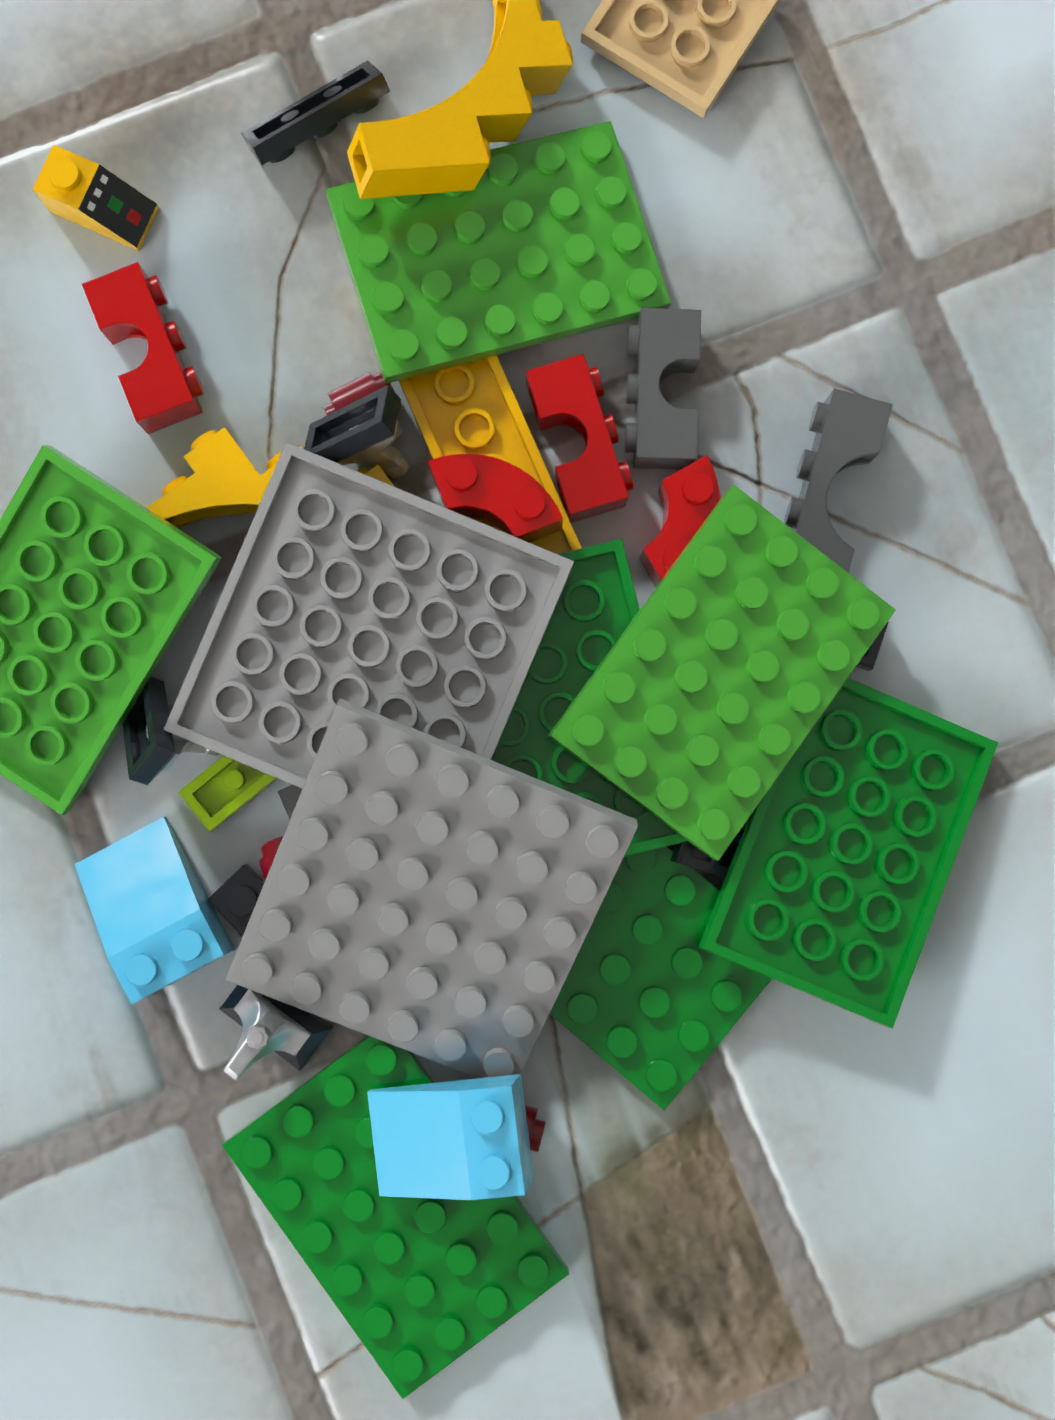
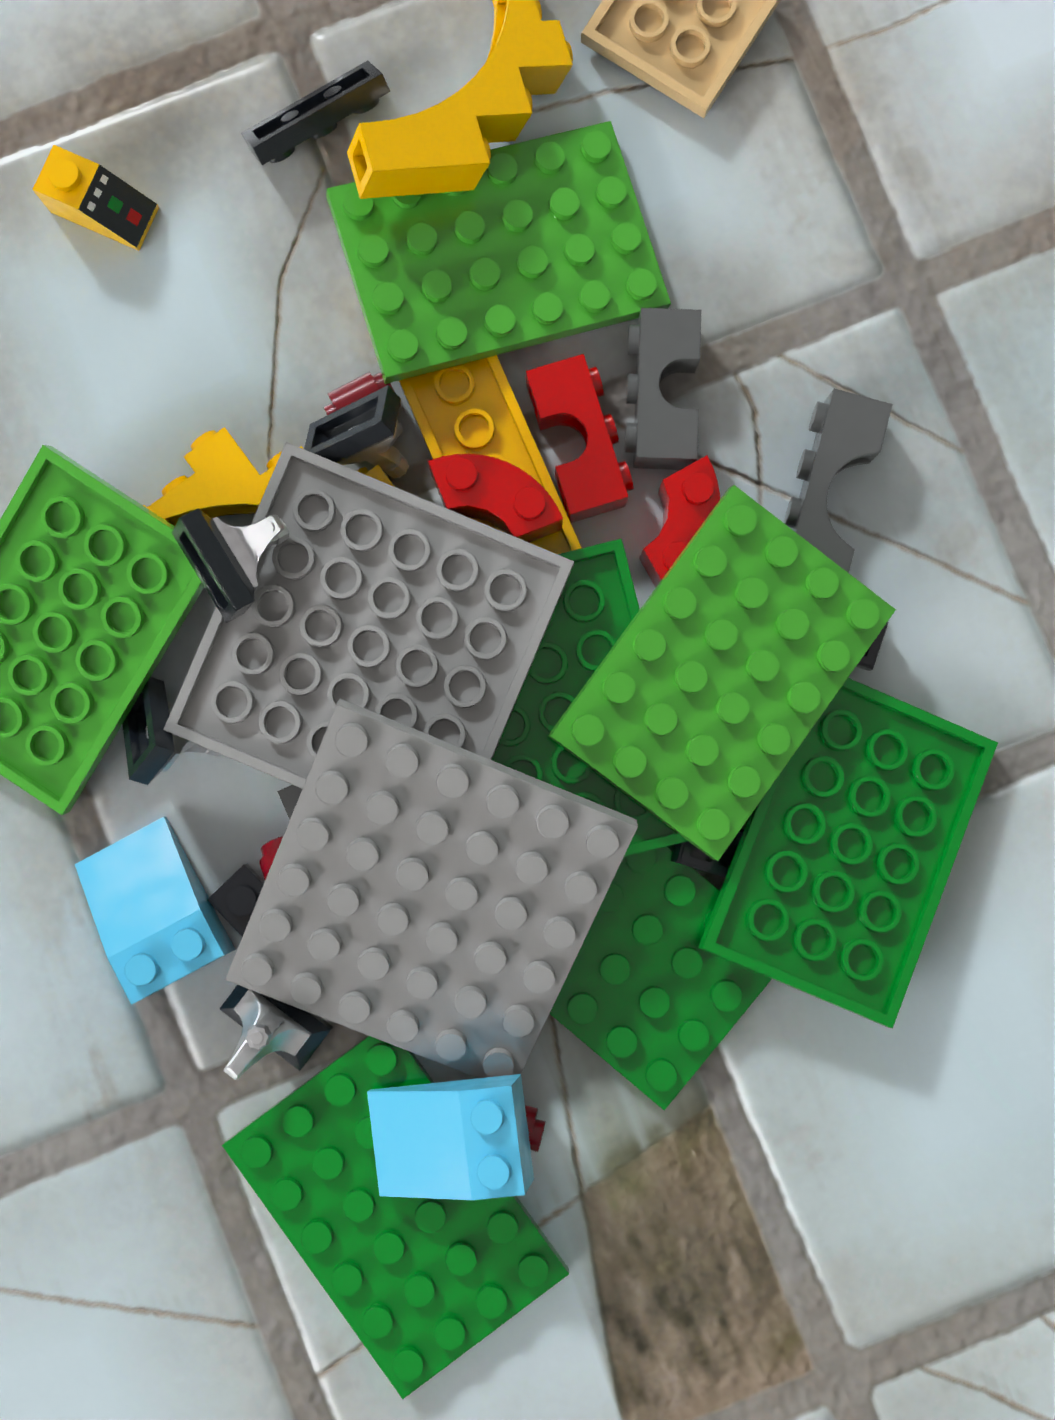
red arch [82,262,205,434] -> none
lime plate [178,755,278,832] -> none
none -> black piece [172,508,289,623]

